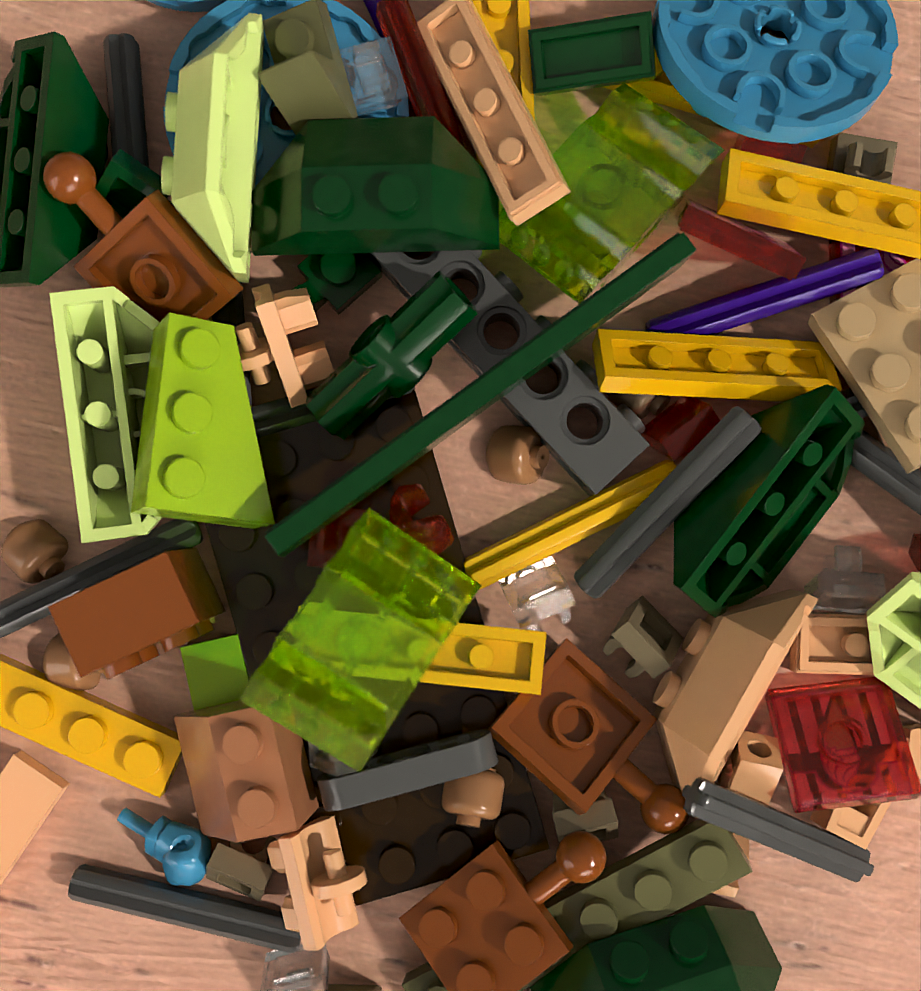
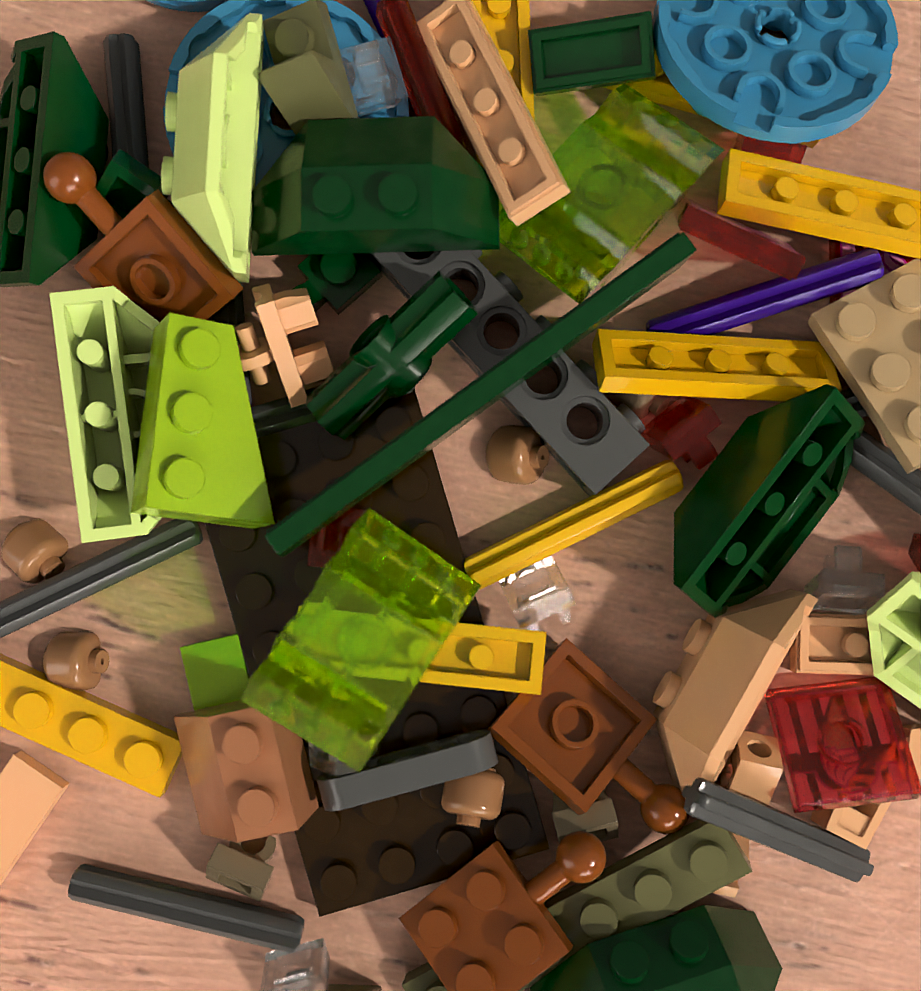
dark orange brick [48,548,226,680] -> none
dark azure piece [117,808,212,886] -> none
light nougat hips [267,816,367,951] -> none
clear red arm [389,483,455,563] -> none
dark grey axle [574,406,761,599] -> none
dark tan tile [603,595,683,679] -> none
dark tan tile [826,132,898,184] -> none

